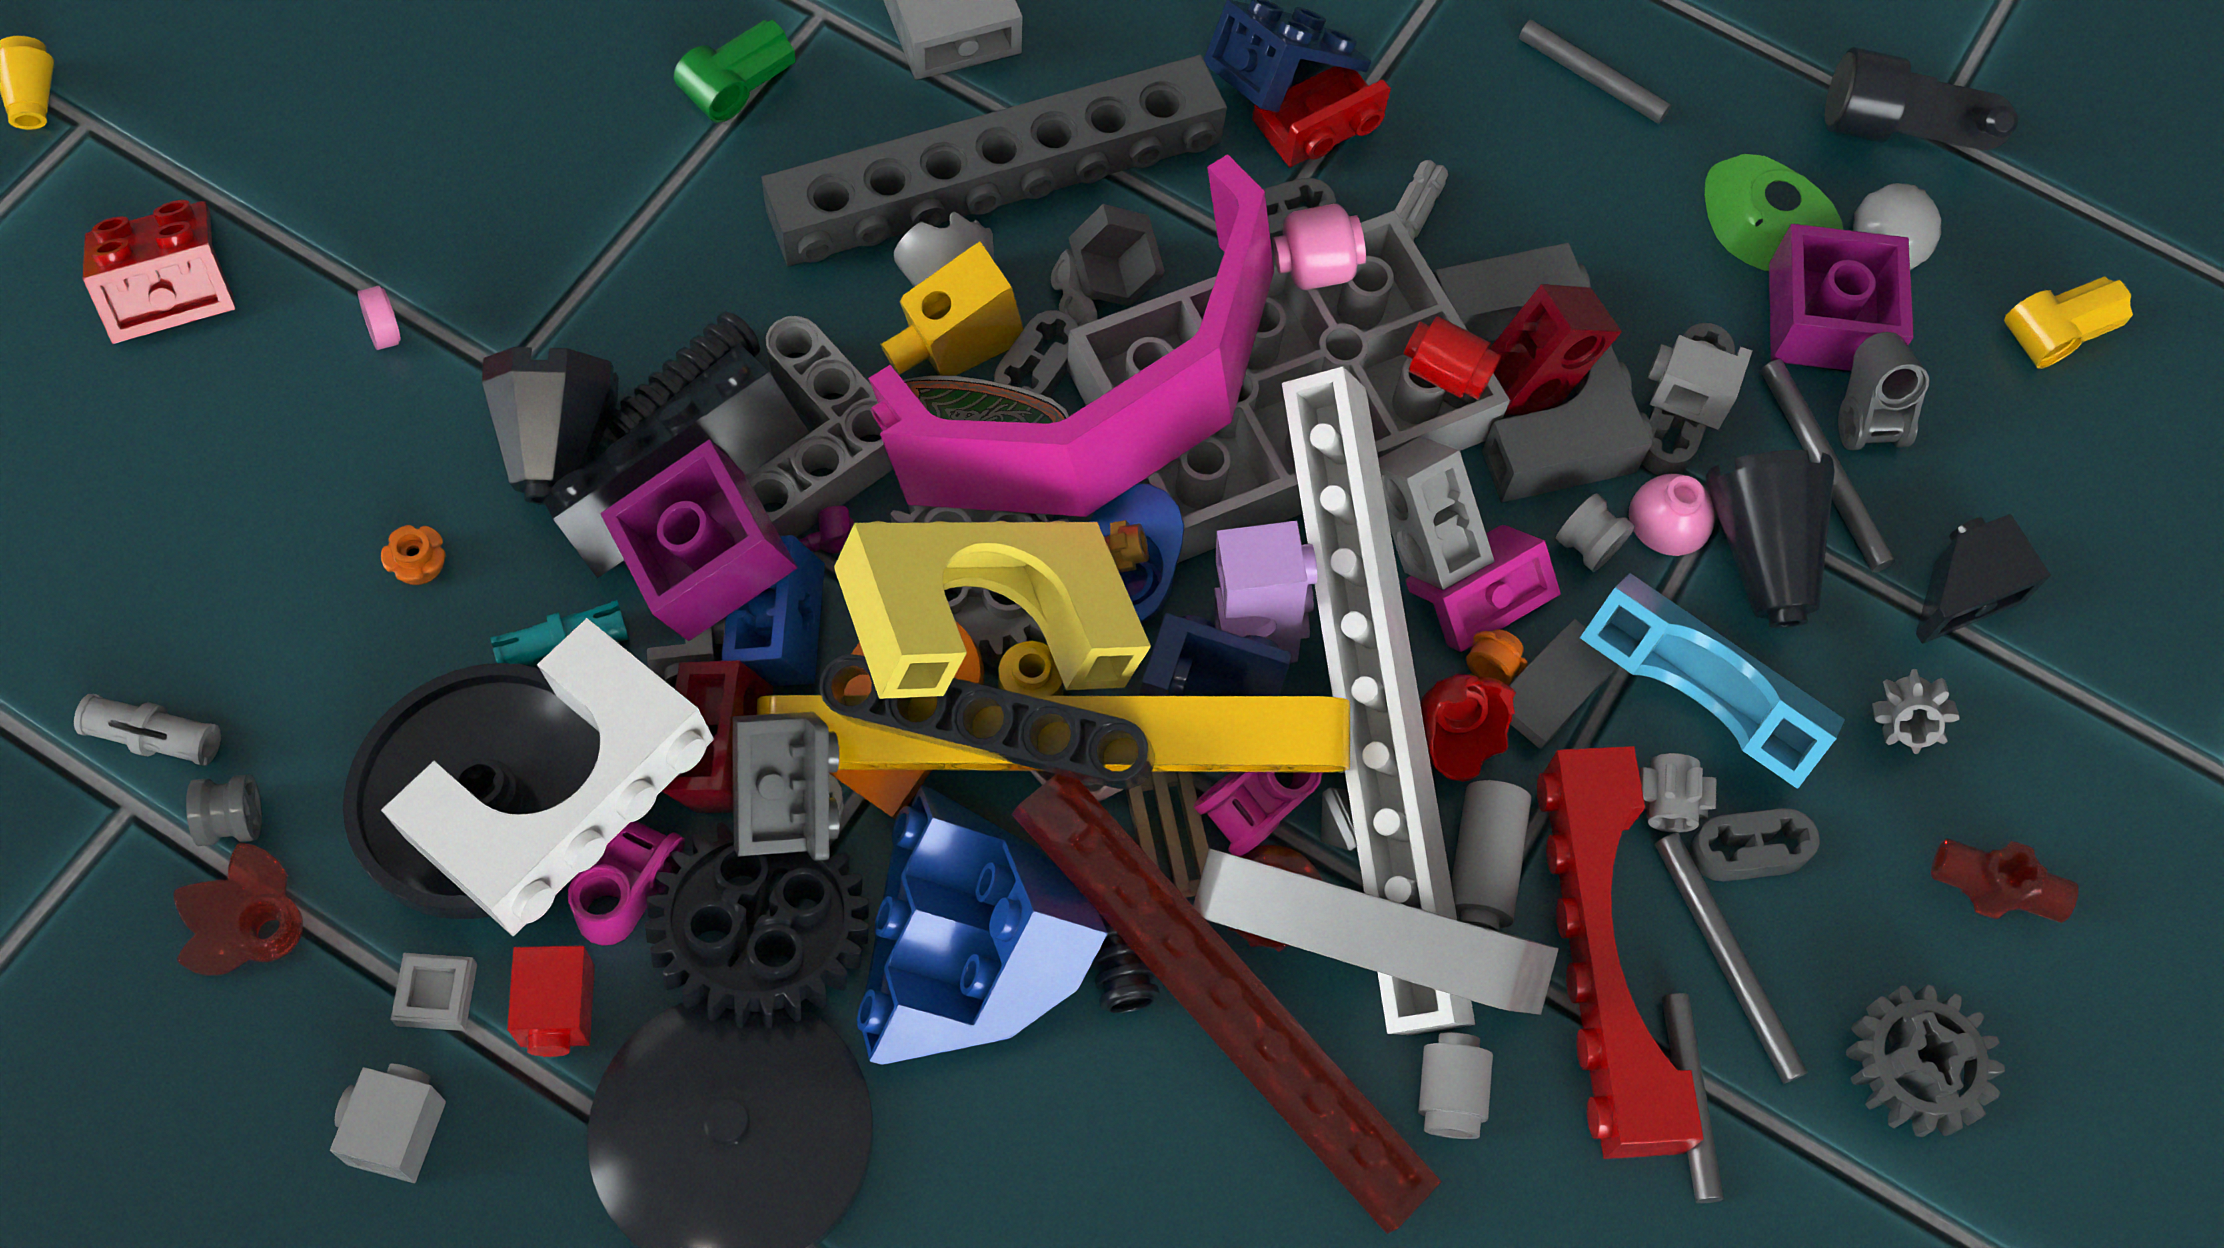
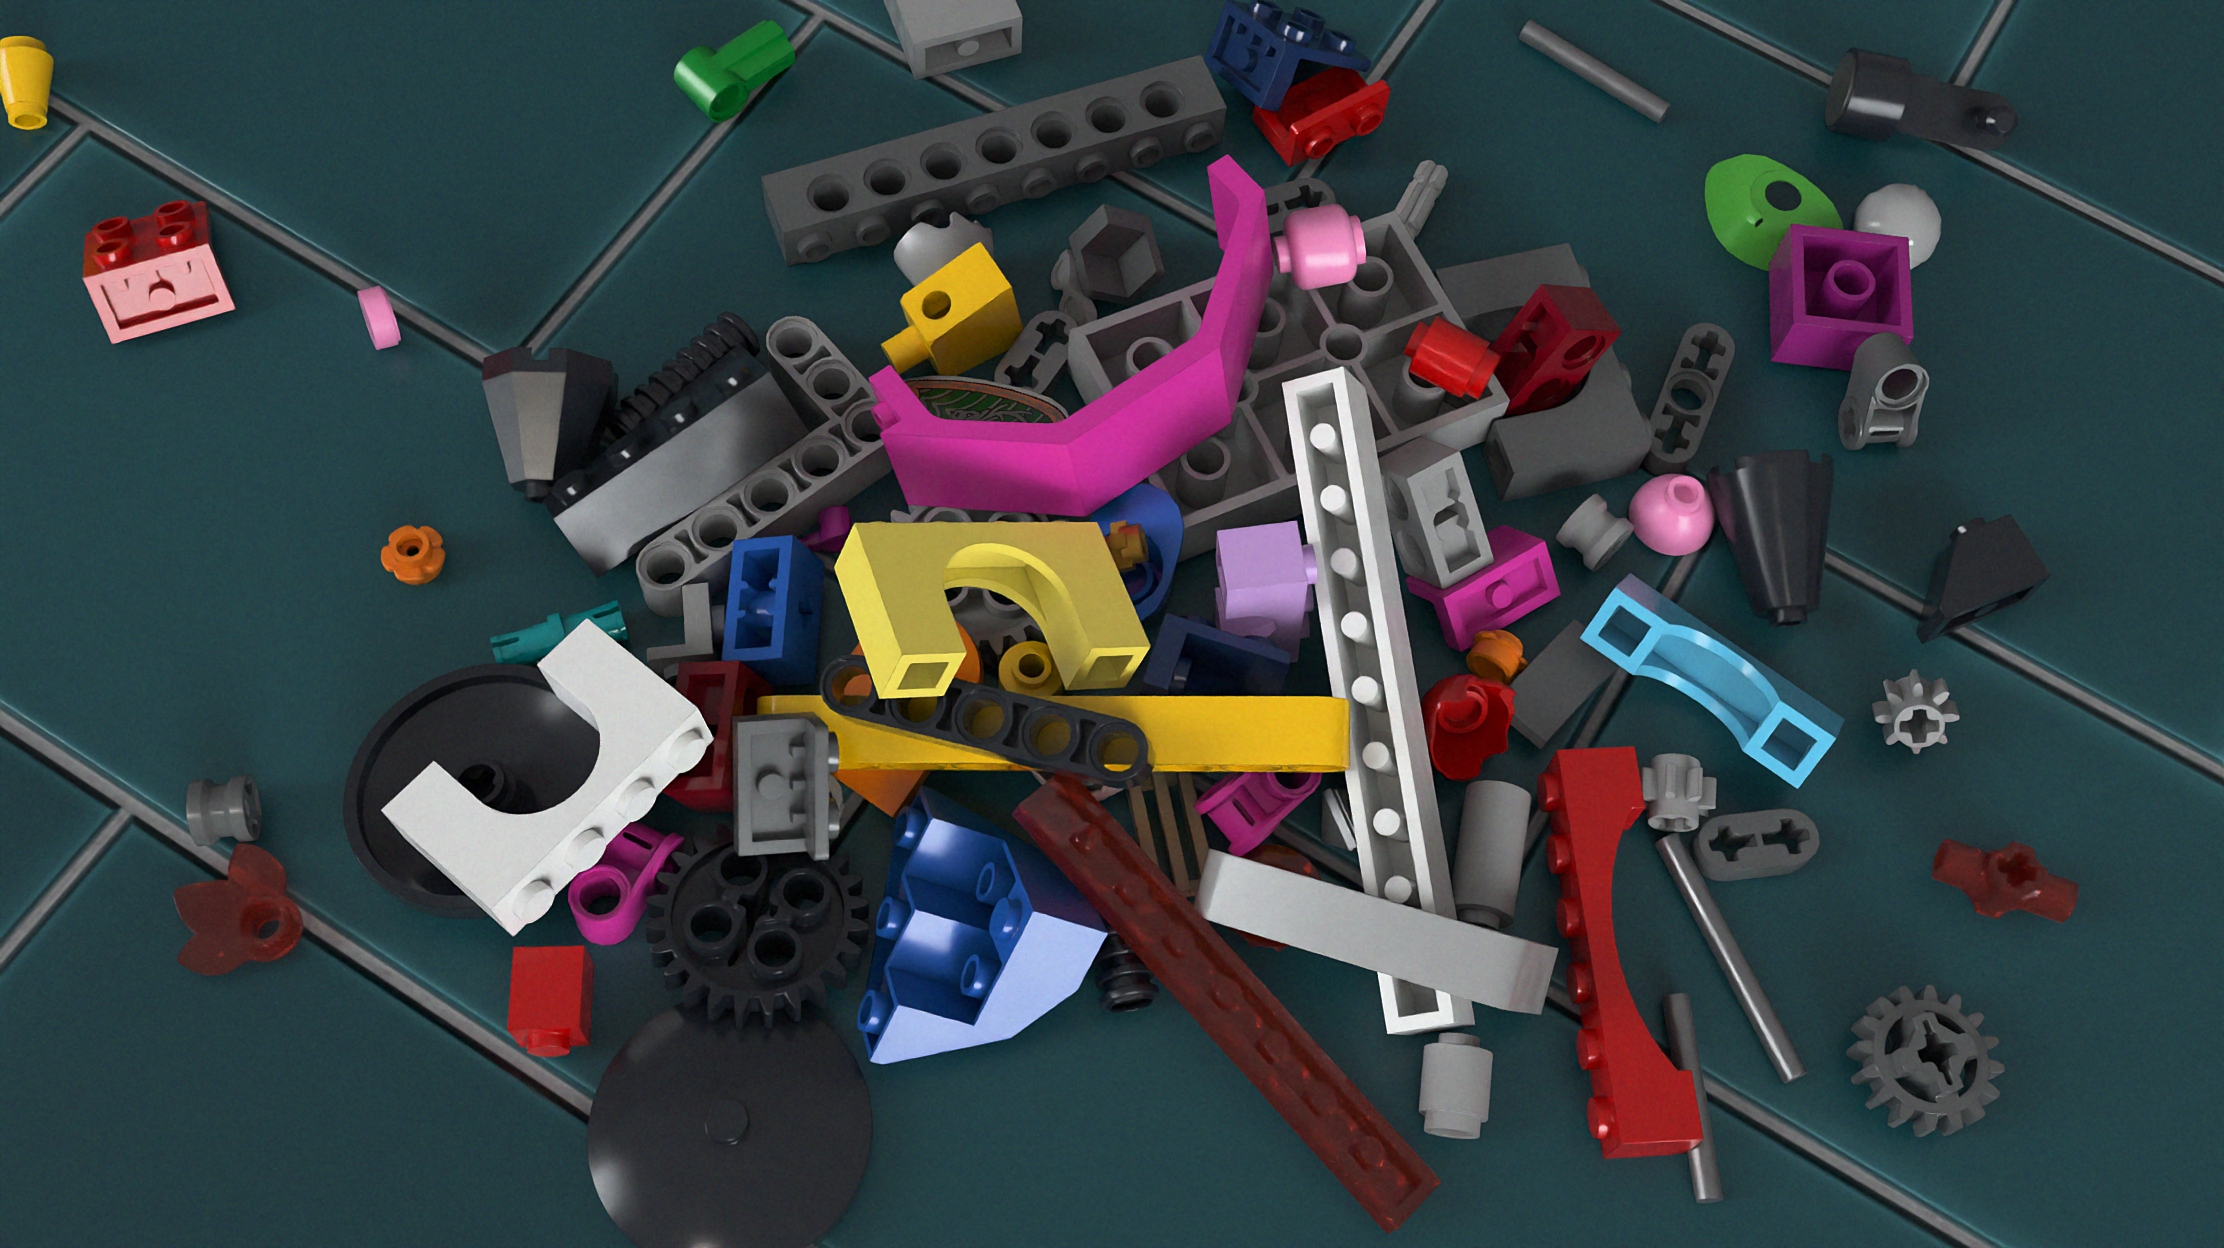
light grey pin [74,694,221,766] -> none
light grey brick [330,1063,446,1183] -> none
light grey tile [391,953,477,1031] -> none
magenta brick [600,439,798,641] -> none
light grey brick [1647,335,1752,430] -> none
flat silver bar [1760,359,1895,572] -> none
yellow piece [2004,276,2133,369] -> none

